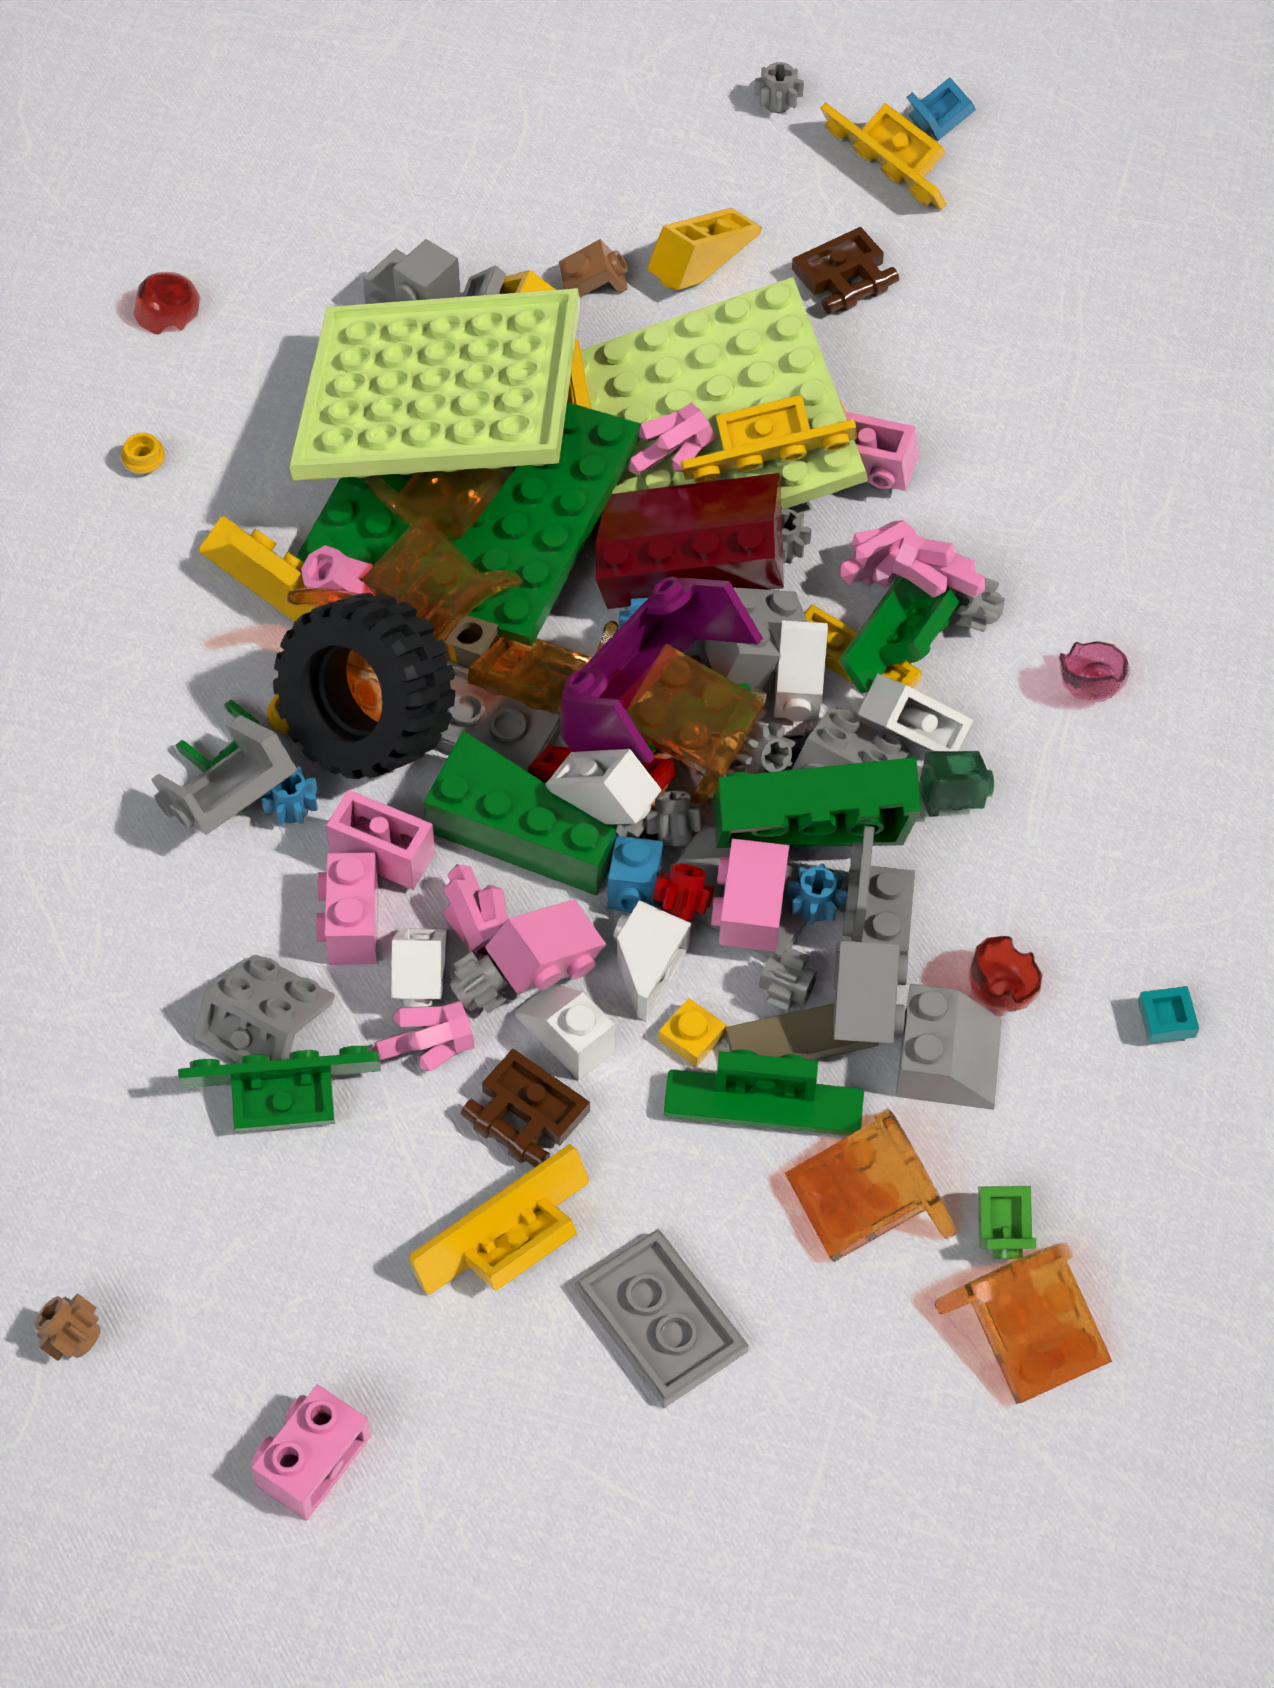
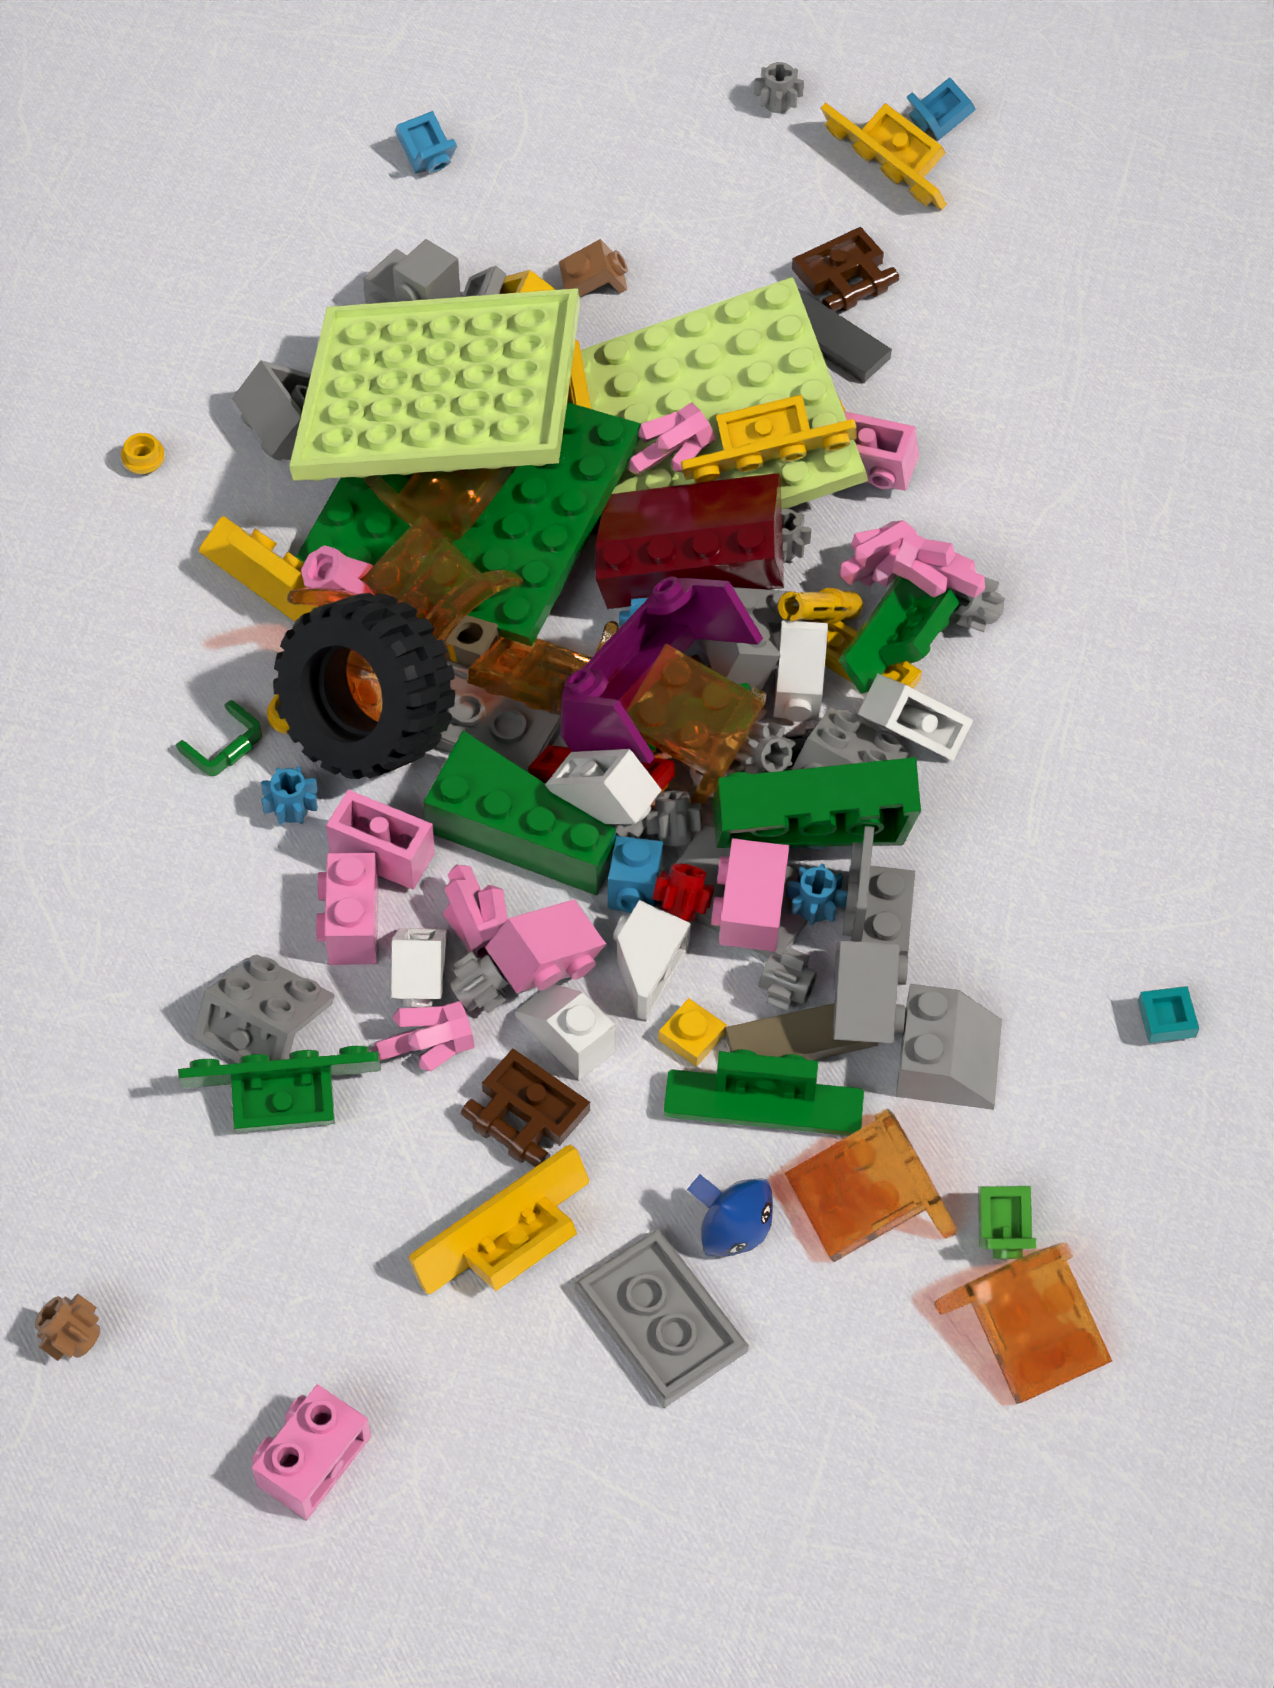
clear red hair [134,272,200,335] -> none
light grey panel [151,715,298,835] -> none
yellow slope [647,207,762,290] -> none
clear green brick [919,751,994,817] -> none
clear red hair [968,936,1043,1012] -> none
clear pink hair [1059,641,1130,703] -> none
none -> light grey slope [232,360,311,461]
none -> dark azure bracket [395,111,457,174]
none -> blue piece [687,1174,773,1257]
none -> yellow pin [778,588,863,624]
none -> dark grey tile [798,288,892,383]

